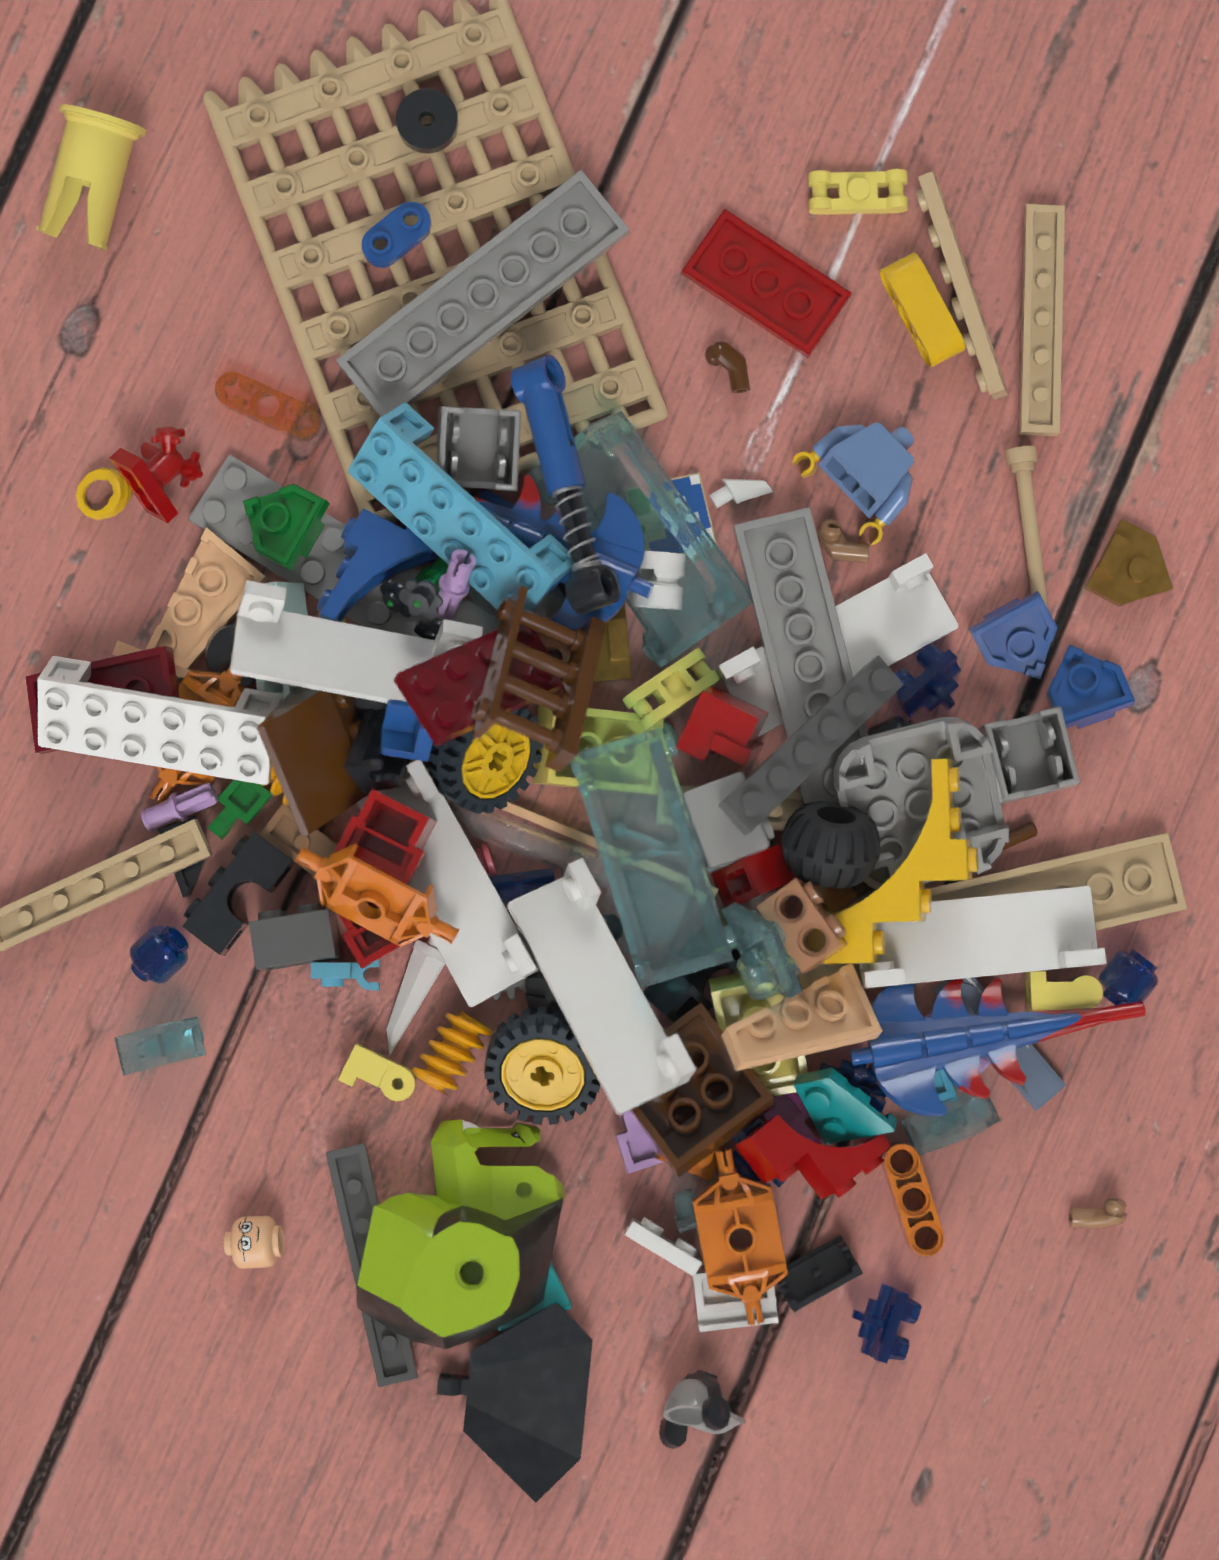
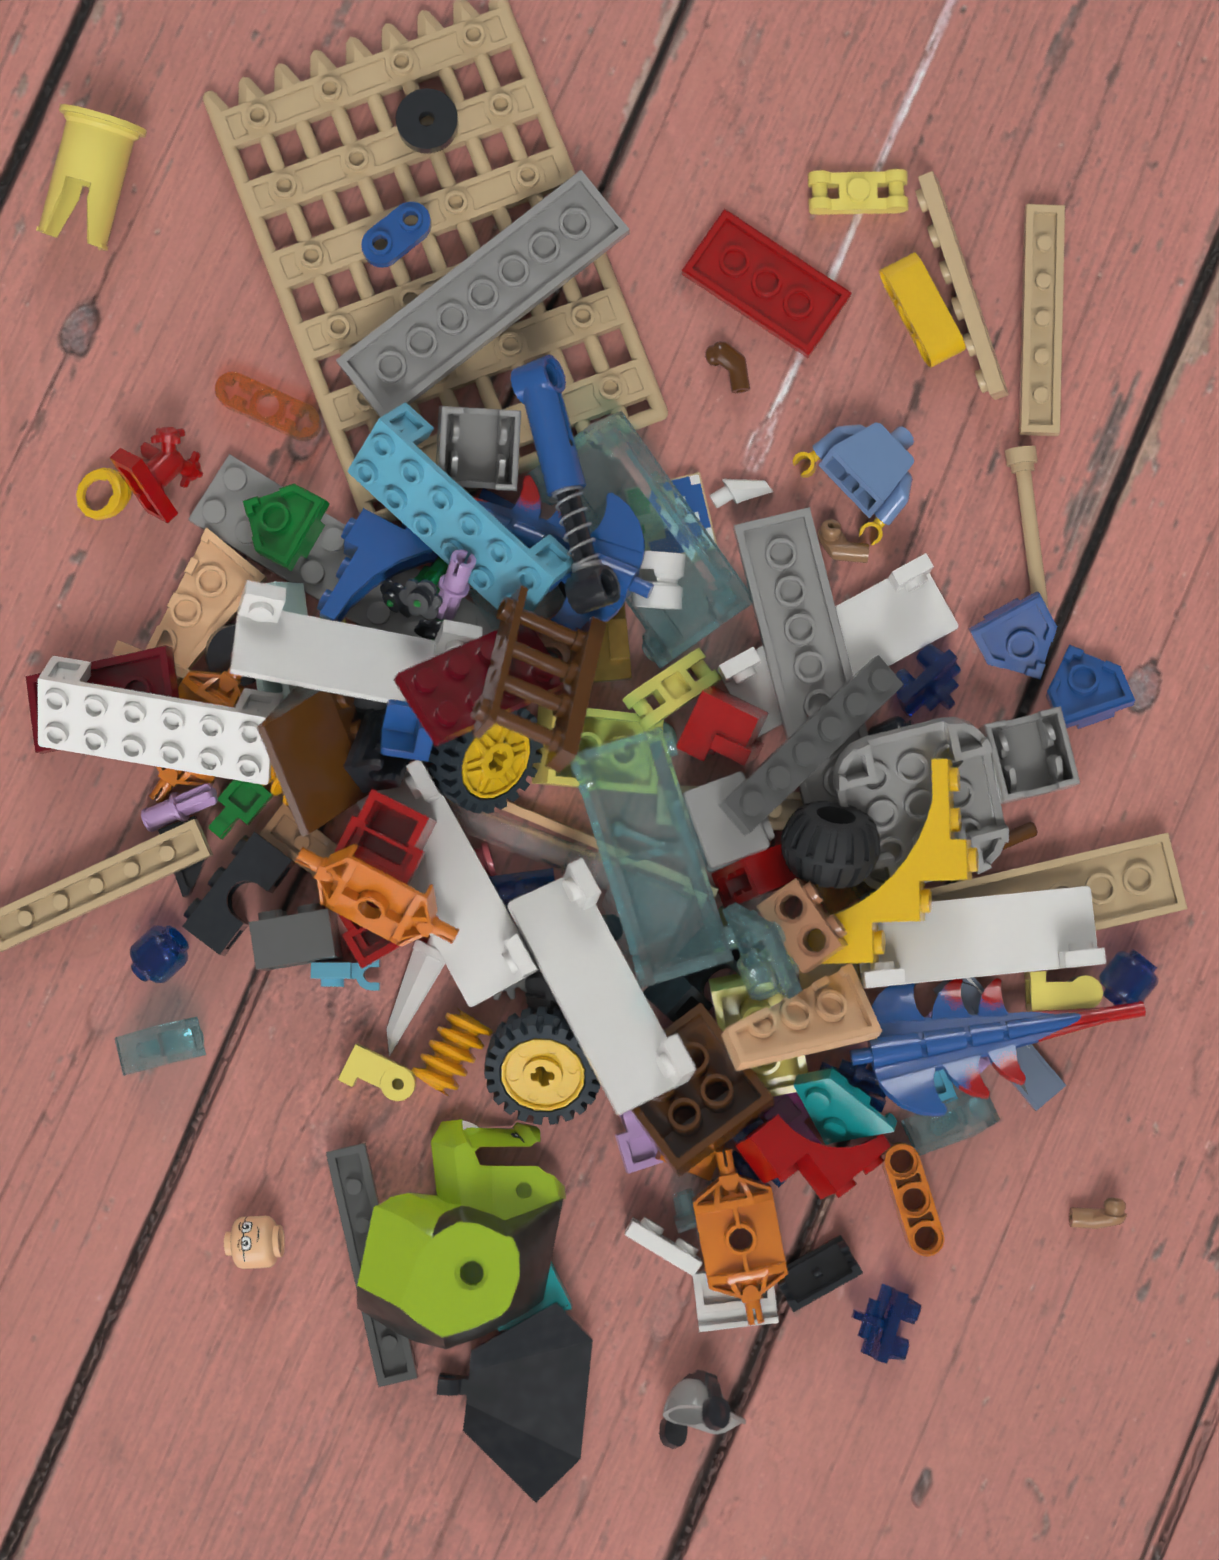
pearl gold plate [1084,519,1173,607] -> none

